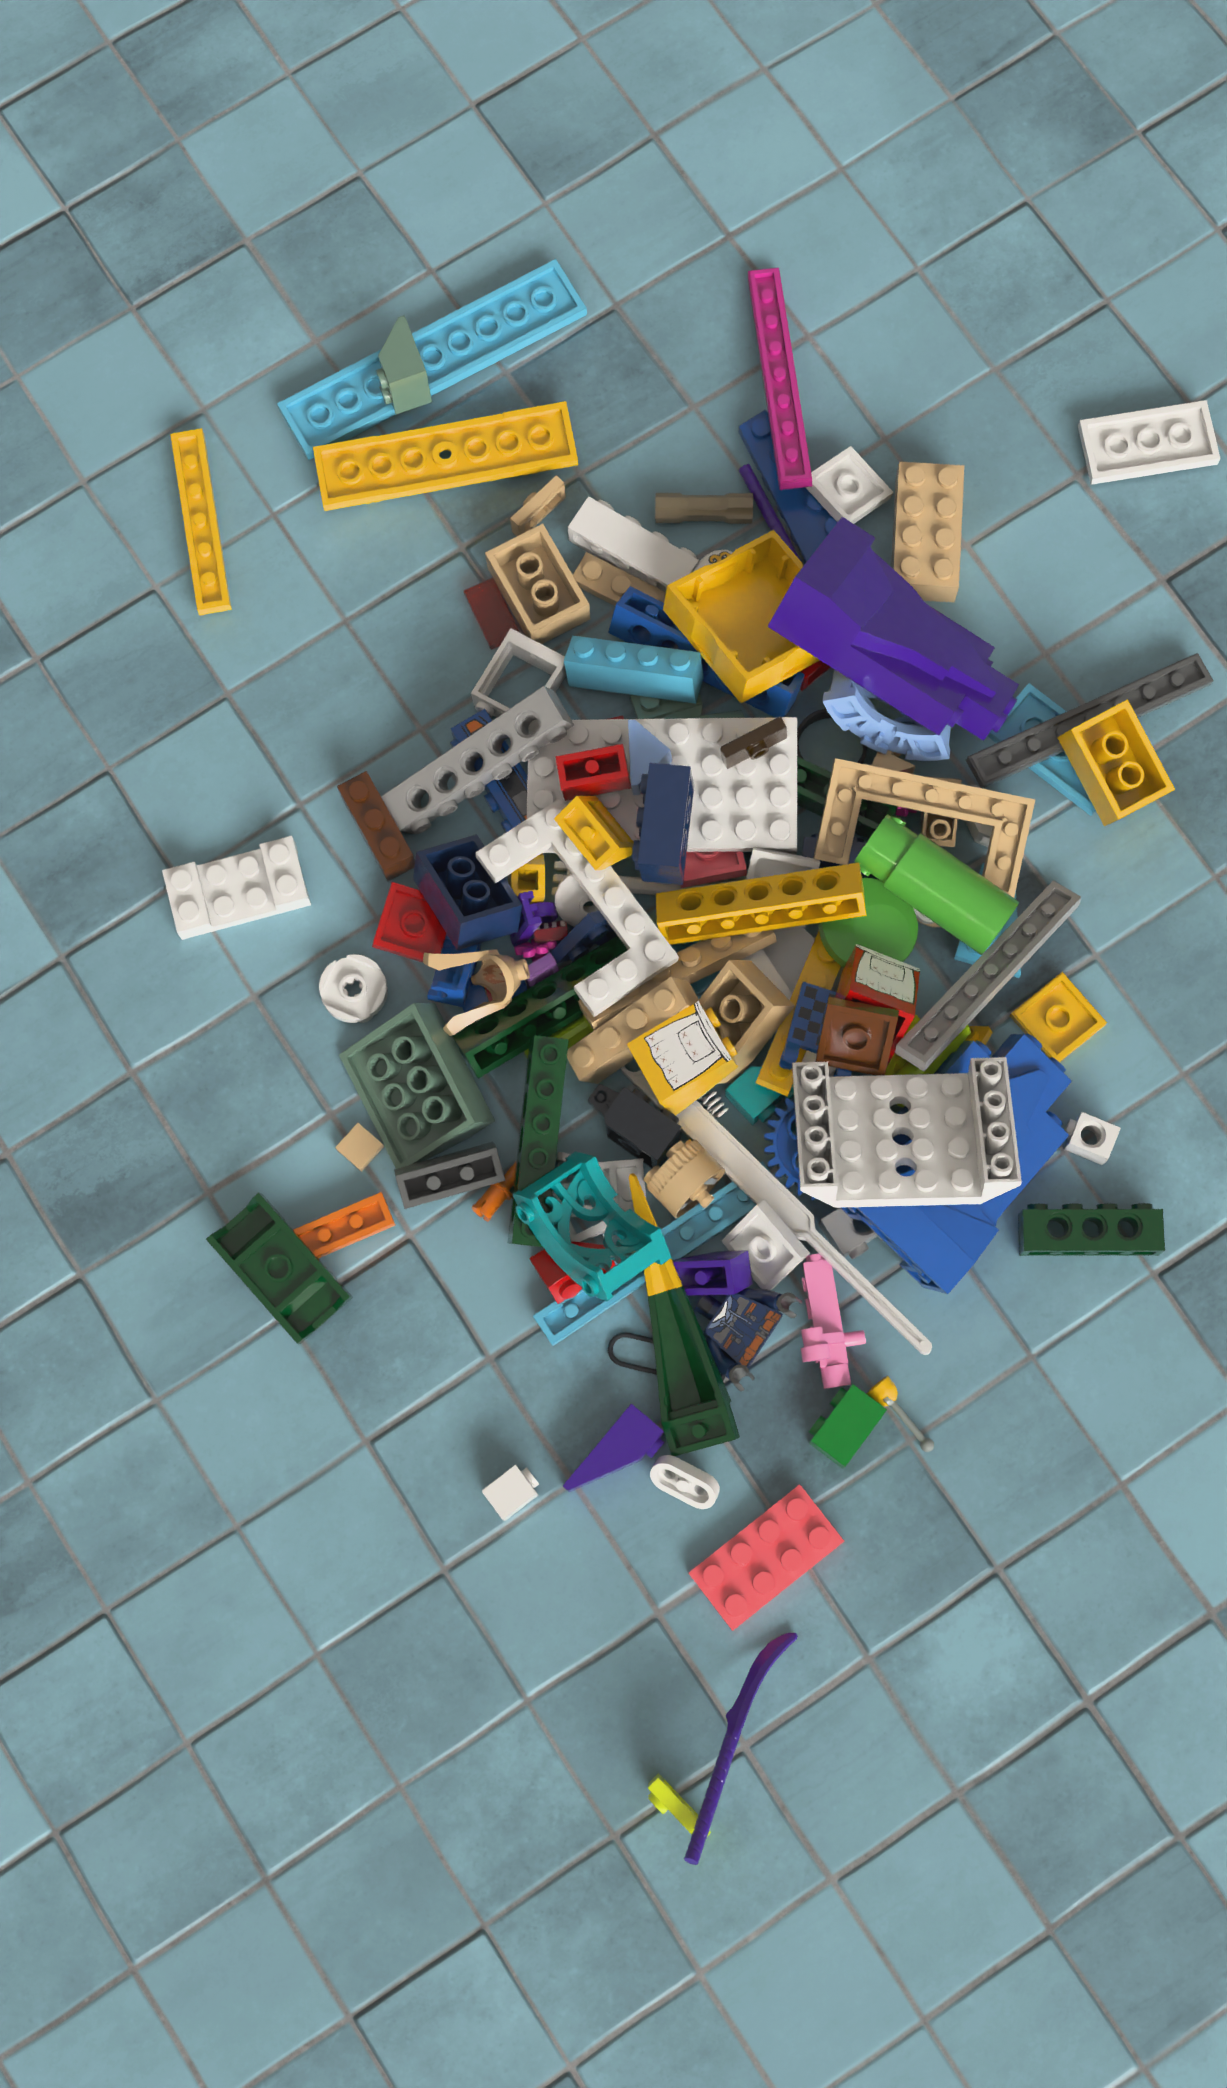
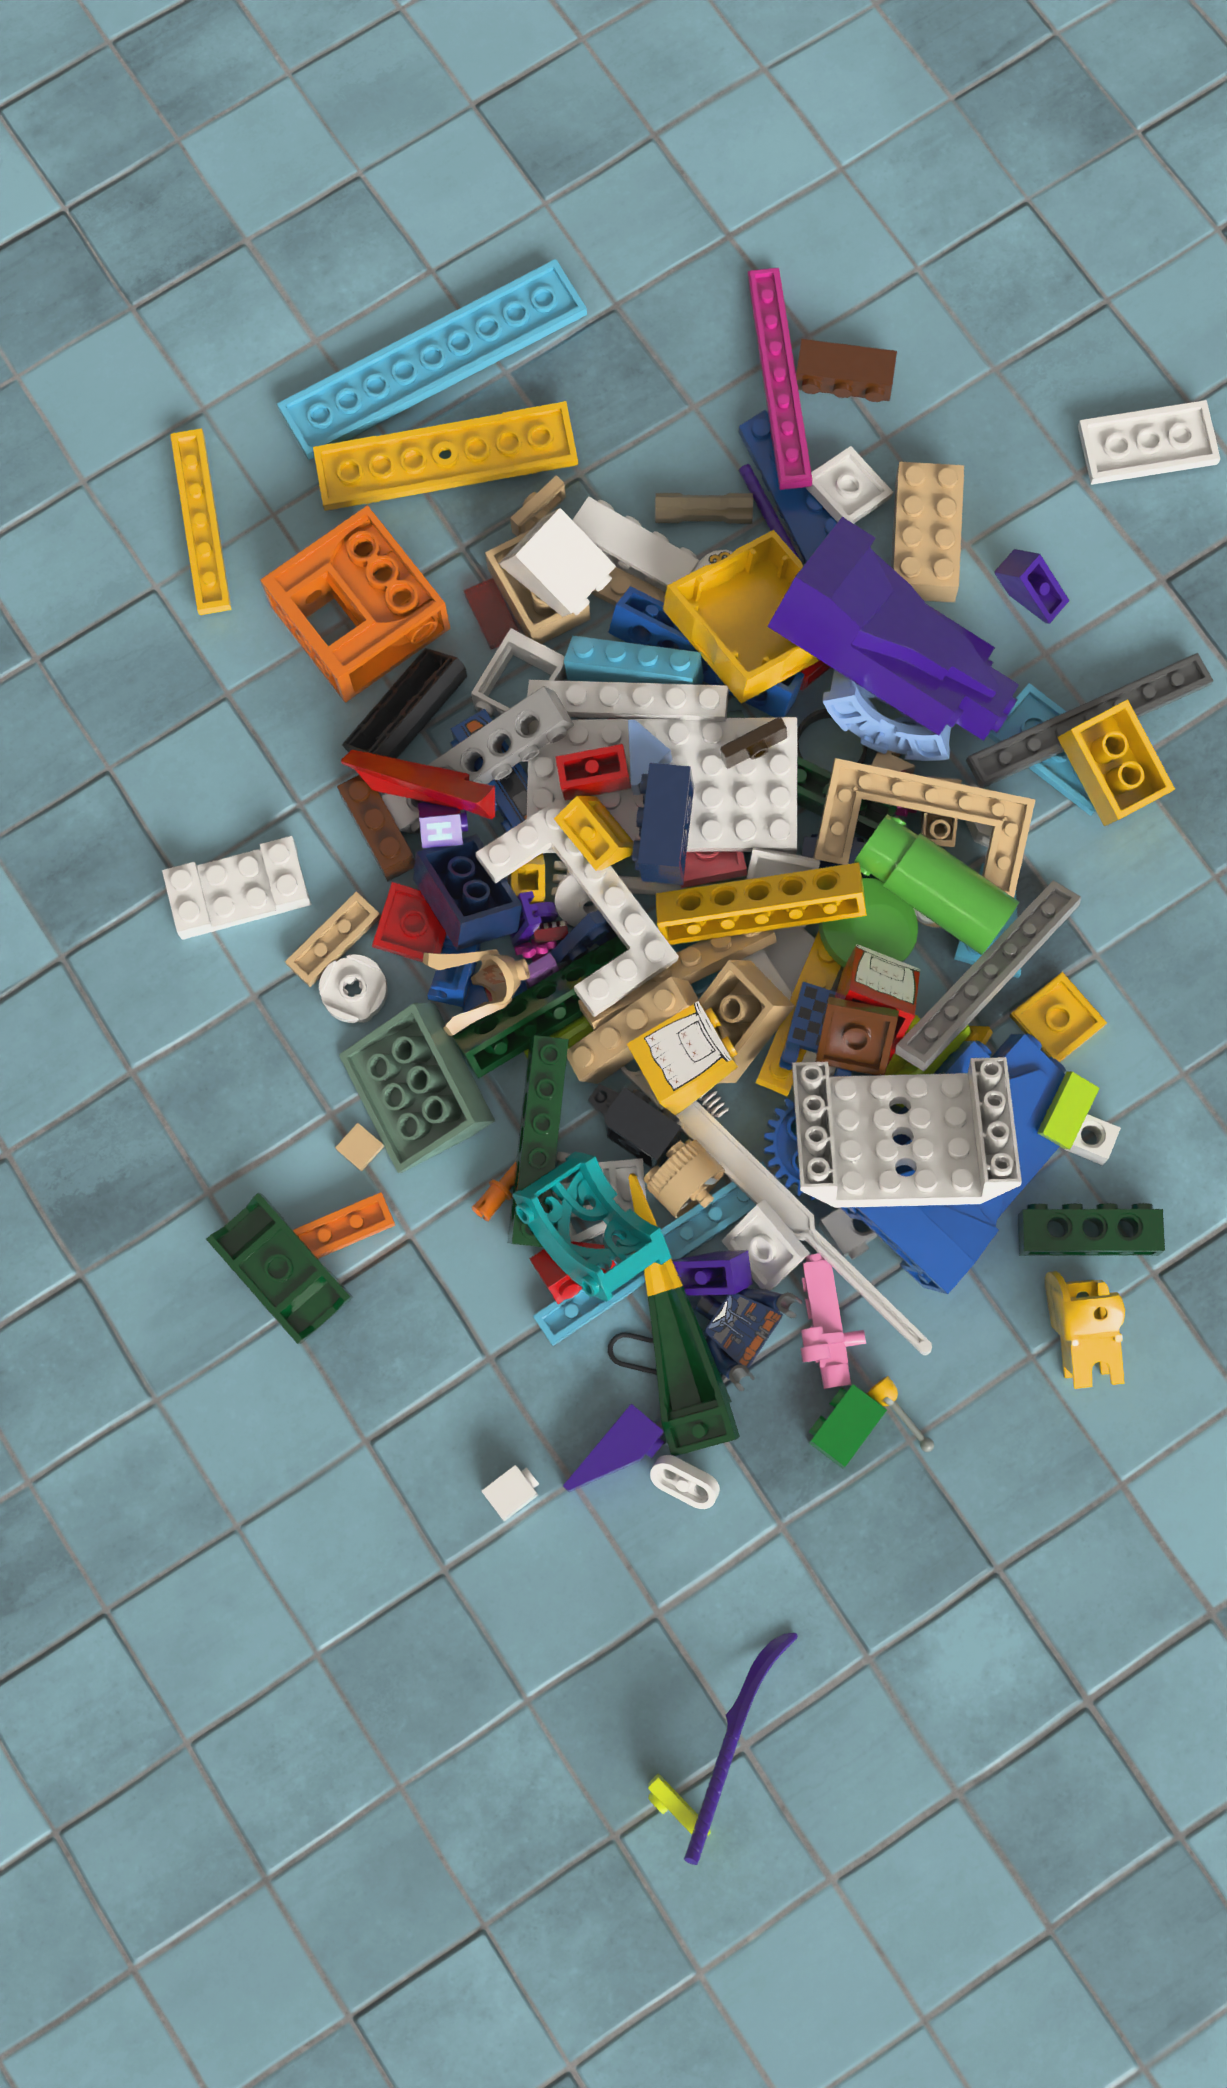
sand green slope [376,315,432,415] -> none
dark grey brick [394,1142,505,1209] -> none
coral plate [688,1484,844,1631] -> none
teal slope [725,1066,794,1126] -> none
none -> orange piece [260,505,451,703]
none -> tan plate [285,891,381,987]
none -> red wedge [341,750,495,819]
none -> black piece [342,648,467,759]
none -> brick [418,802,468,848]
none -> white slope [499,508,616,617]
none -> white plate [527,680,729,722]
none -> reddish brown brick [796,339,897,402]
none -> dark purple slope [994,549,1070,624]
none -> lime tile [1037,1071,1100,1150]
none -> yellow piece [1045,1271,1126,1389]

